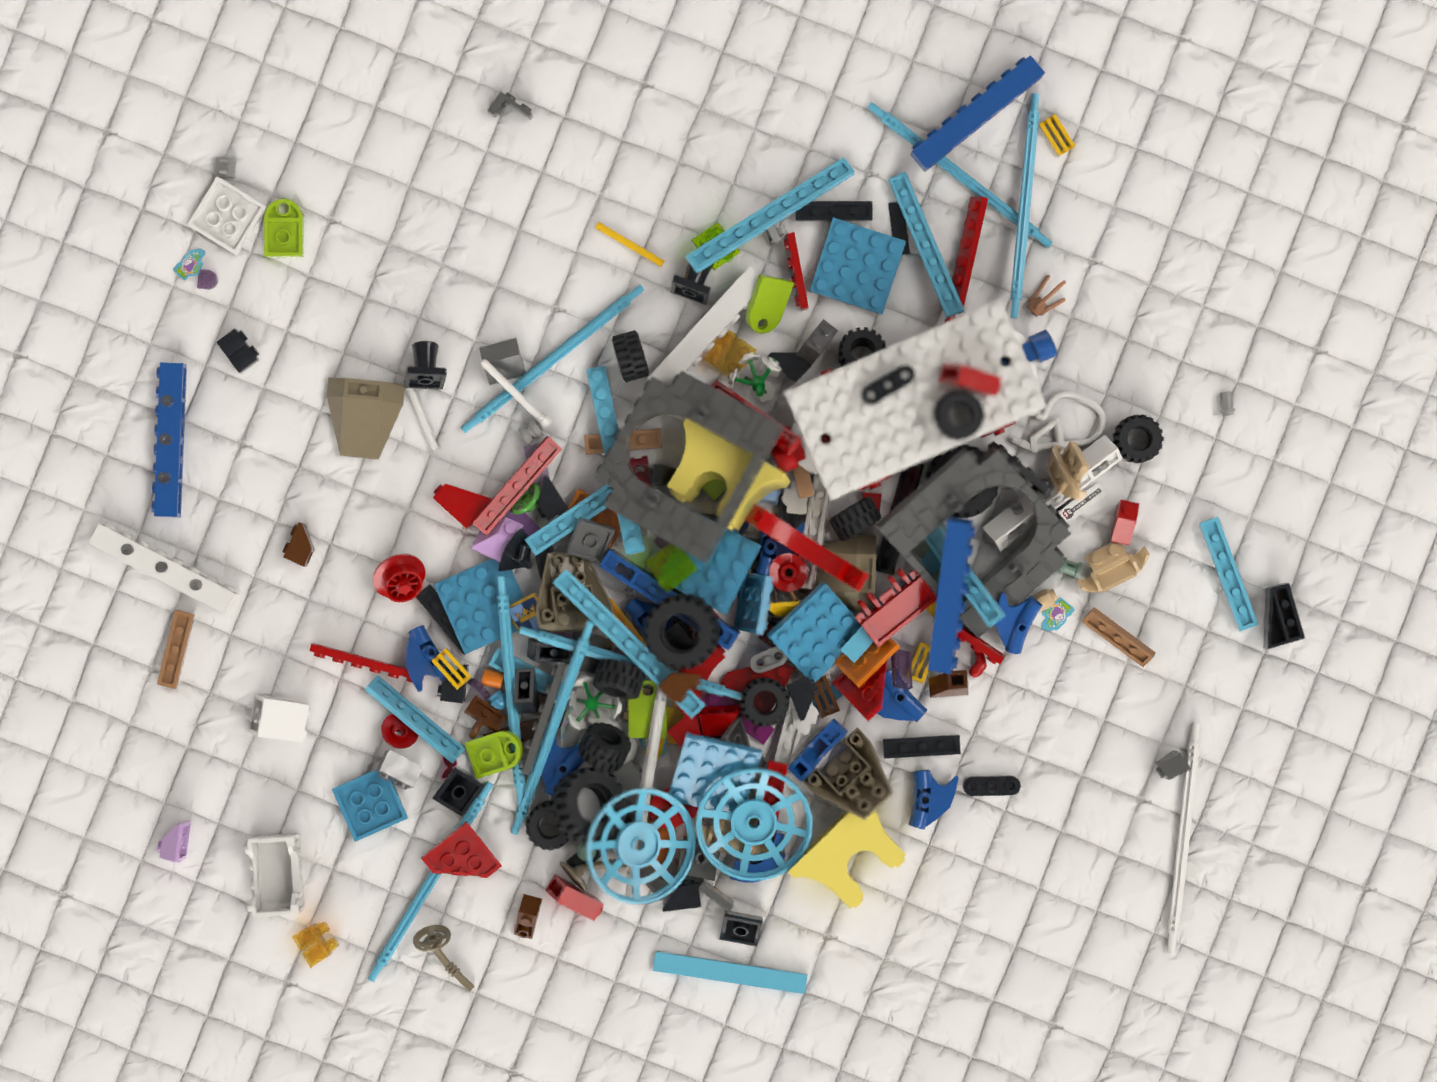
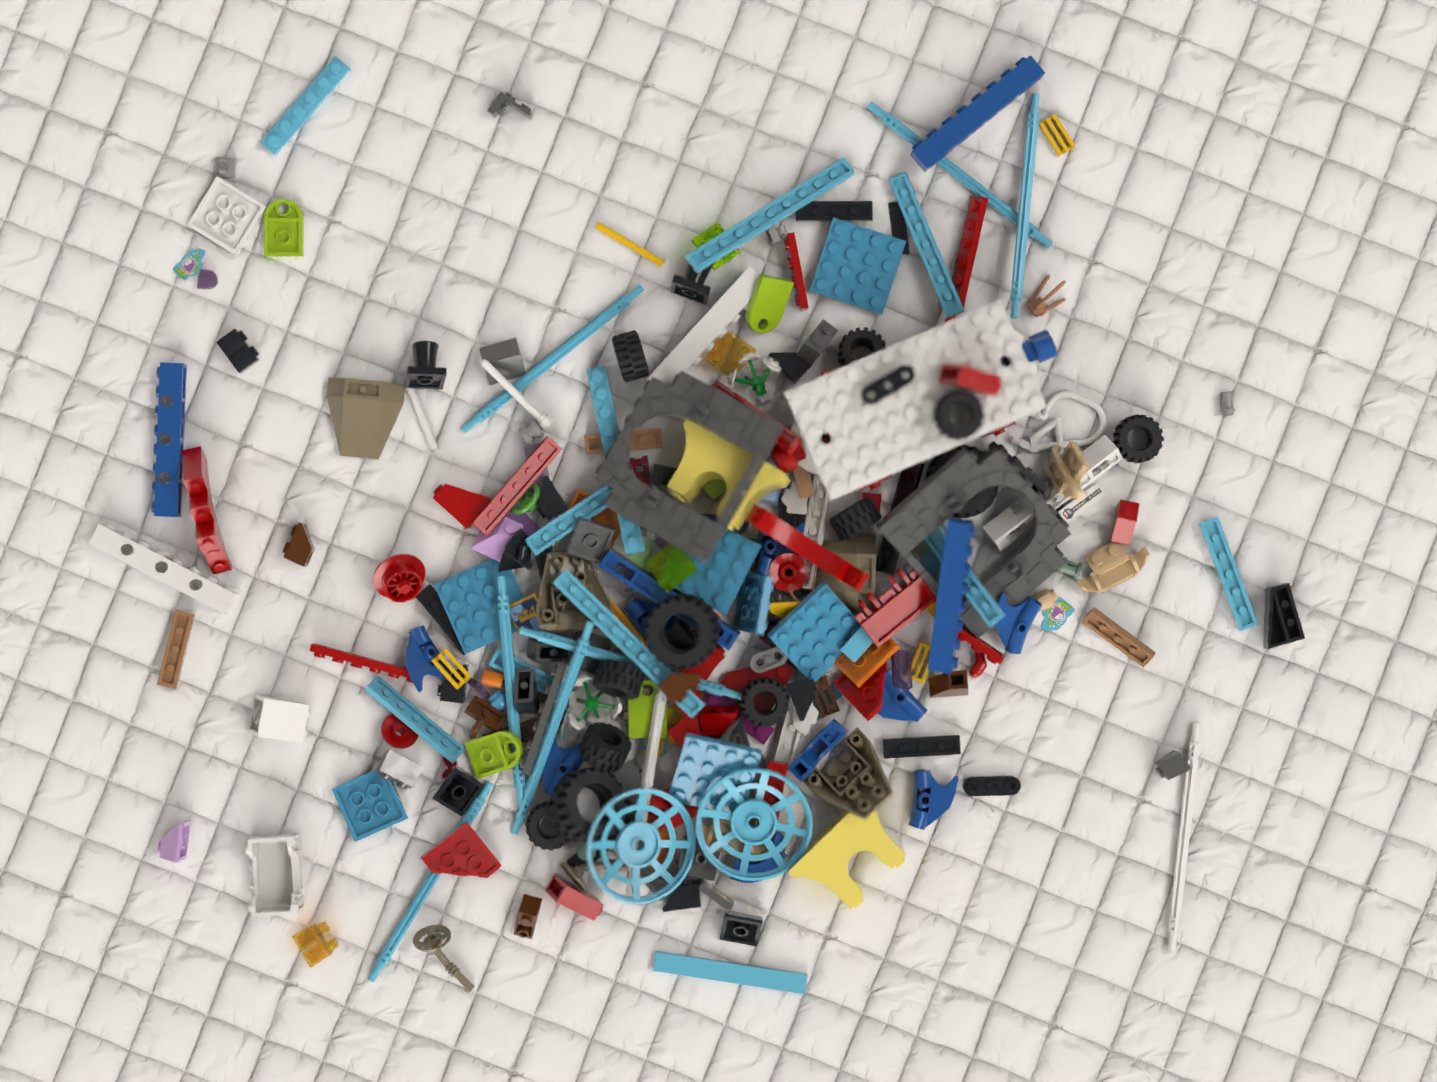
none -> red arch [182,446,232,575]
none -> medium azure plate [261,56,351,156]

